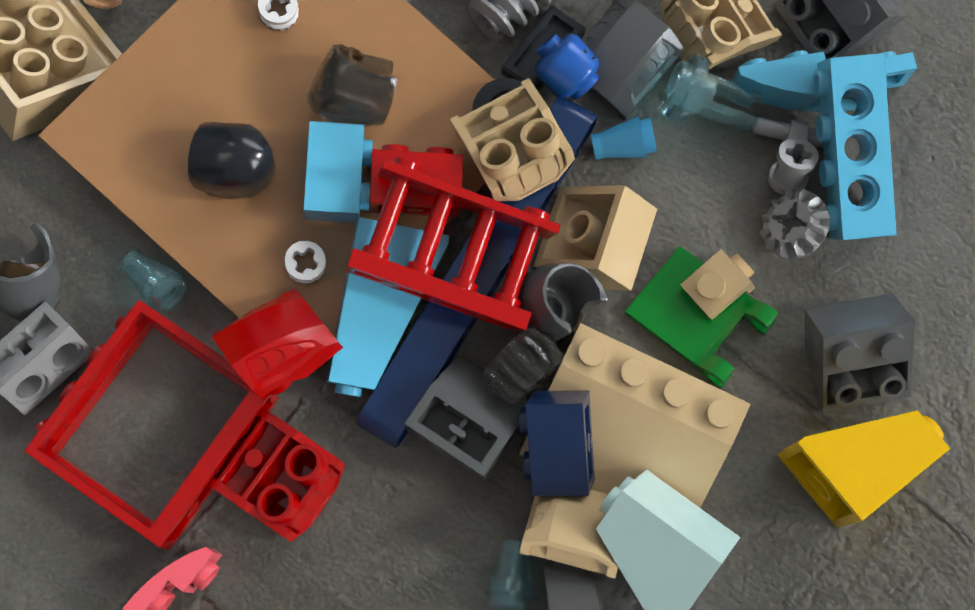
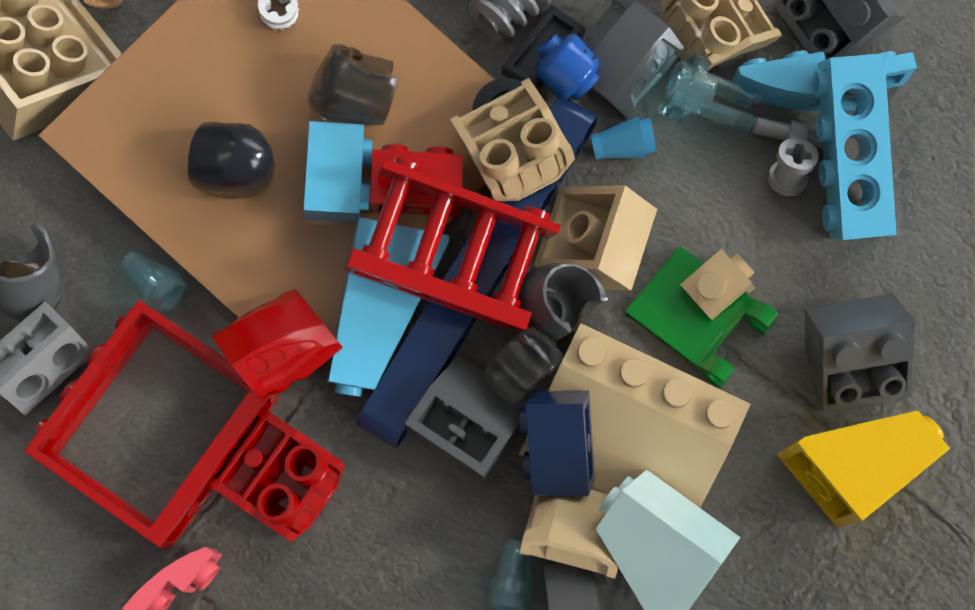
white bush [285,241,326,284] -> none
light grey gear [759,189,830,259] -> none

